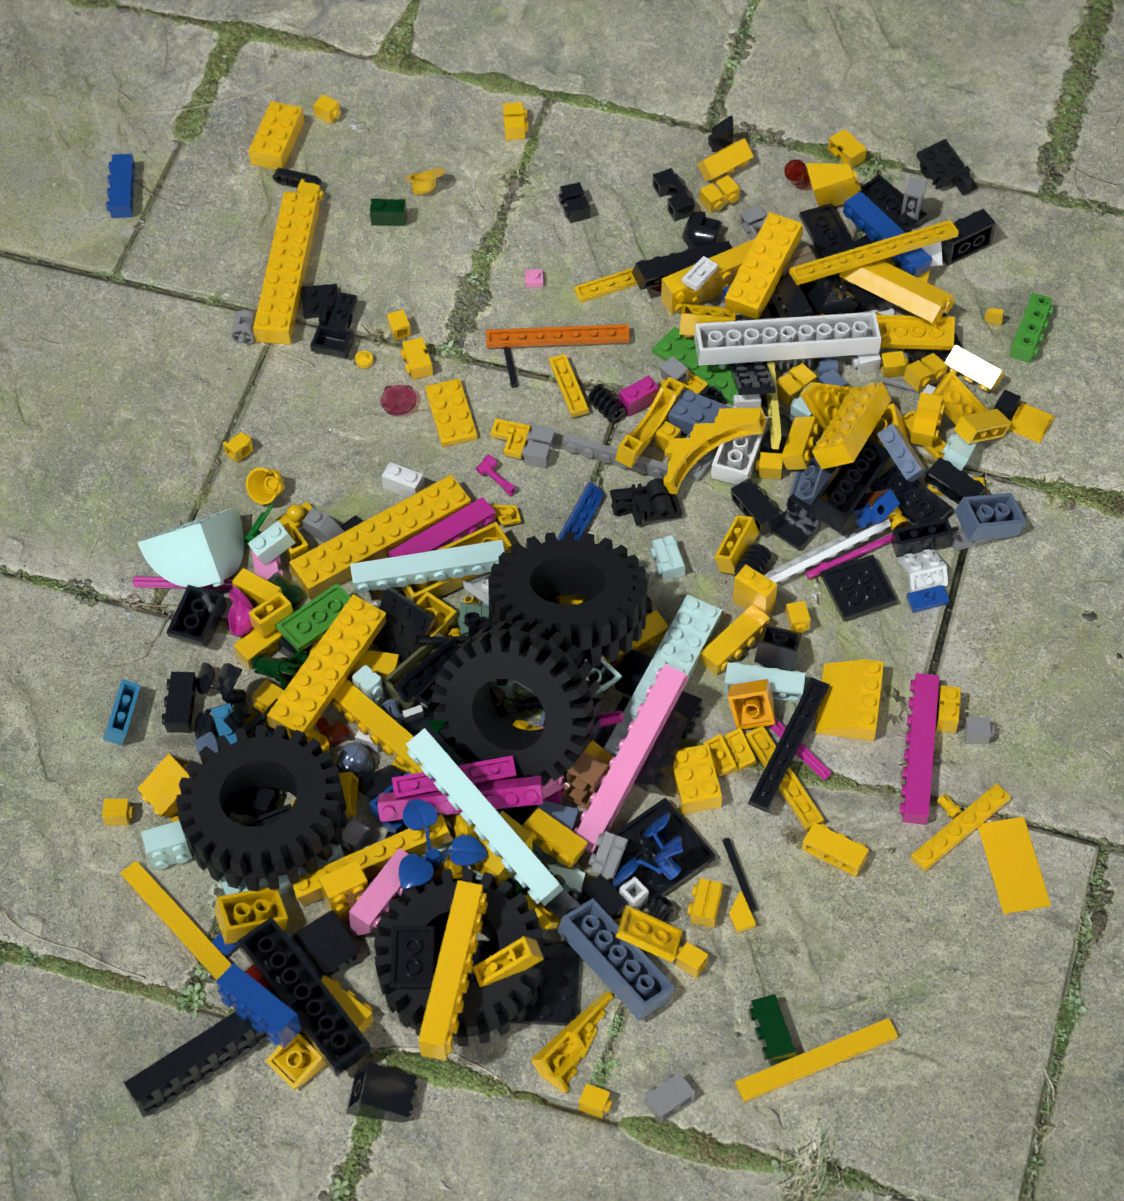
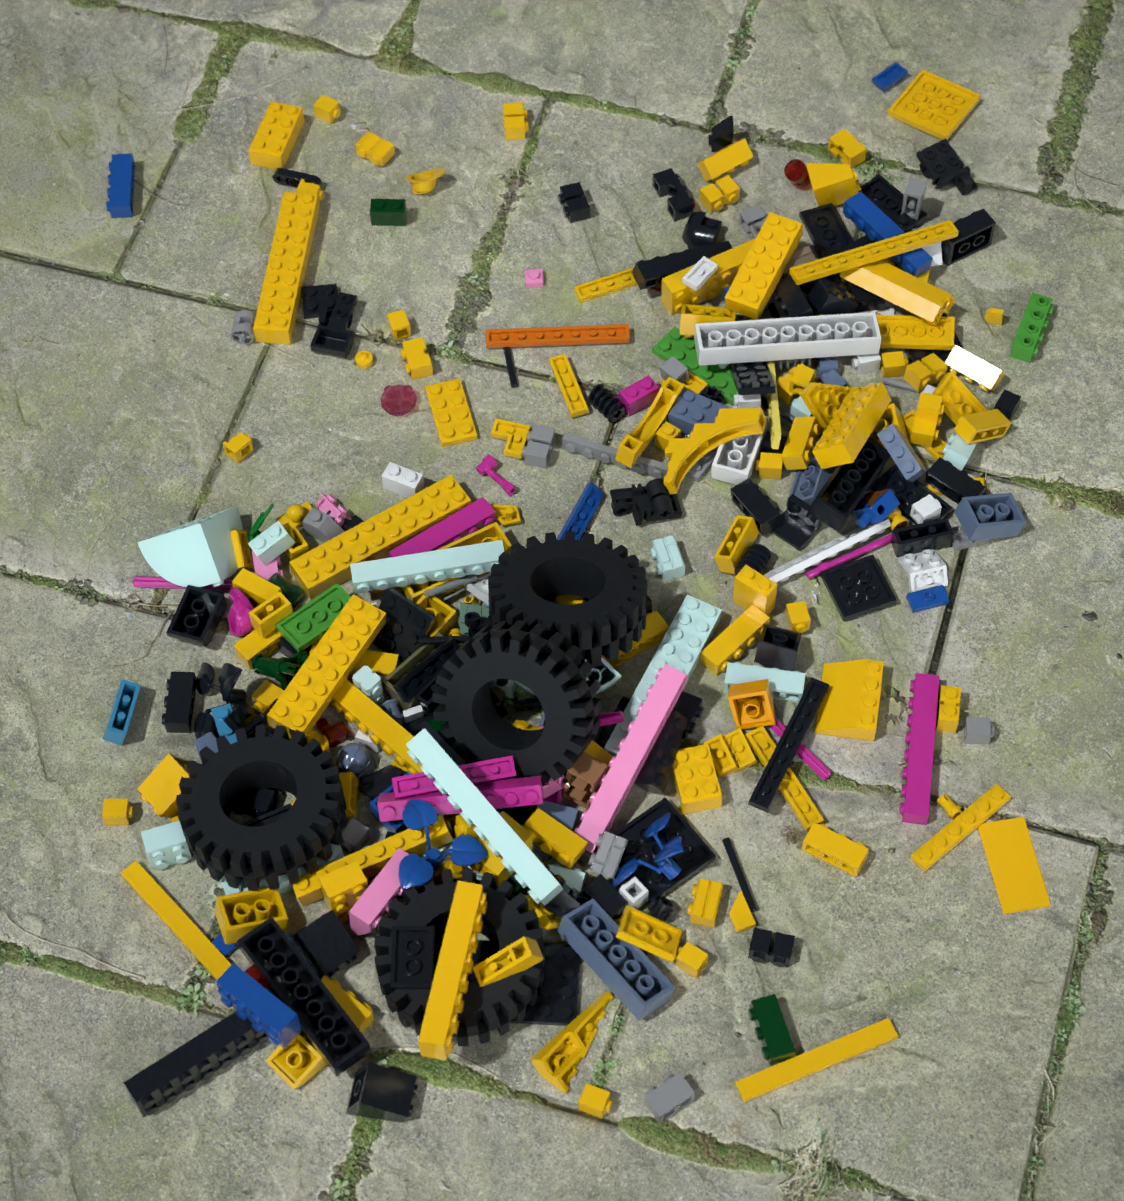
yellow helmet [245,468,285,505] -> none
black brick [615,650,652,696] -> none
yellow piece [1008,402,1055,443] -> none
none -> yellow tile [230,530,254,568]
none -> bright pink hinge [316,492,352,526]
none -> yellow brick [355,132,395,166]
none -> light grey bar [424,574,477,598]
none -> black piece [748,927,795,967]
none -> yellow brick [789,364,815,395]
none -> blue plate [872,62,908,92]
none -> yellow plate [887,69,981,140]
none -> white brick [910,494,942,524]

